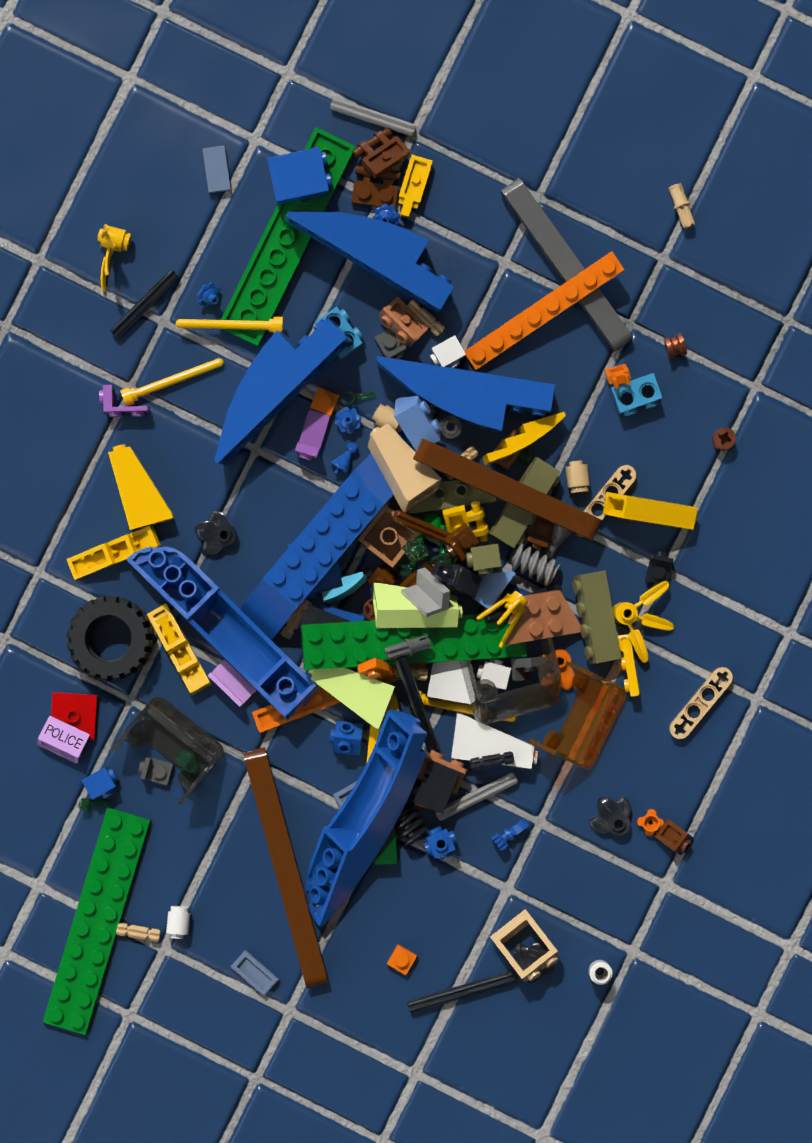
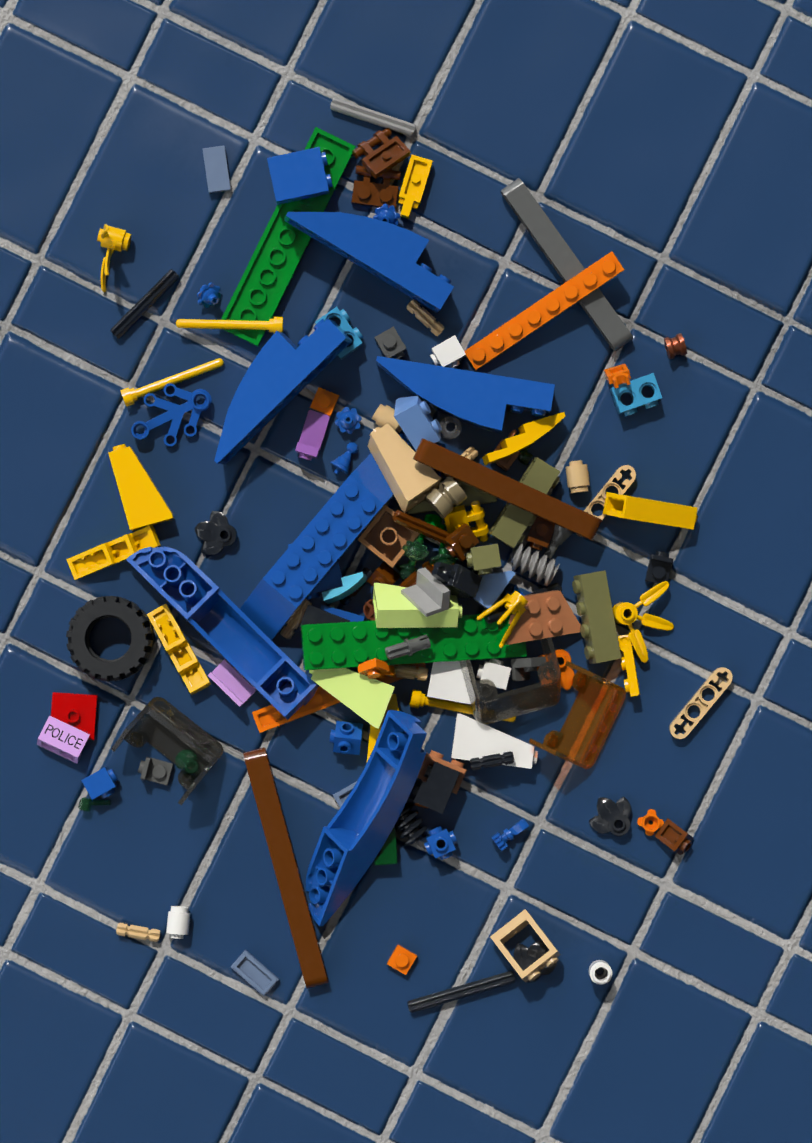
green plate [43,807,151,1035] -> none
medium lavender bracket [99,385,150,417] -> none
clear green hand [343,391,375,405] -> none
nougat bracket [378,296,429,348] -> none
black axle [394,655,439,752] -> none
light grey axle [435,773,518,821] -> none
tan axle [668,183,695,228] -> none
copper wheel [712,427,736,451] -> none
none -> blue plant [131,383,211,447]
none -> dark tan wheel [425,476,468,518]

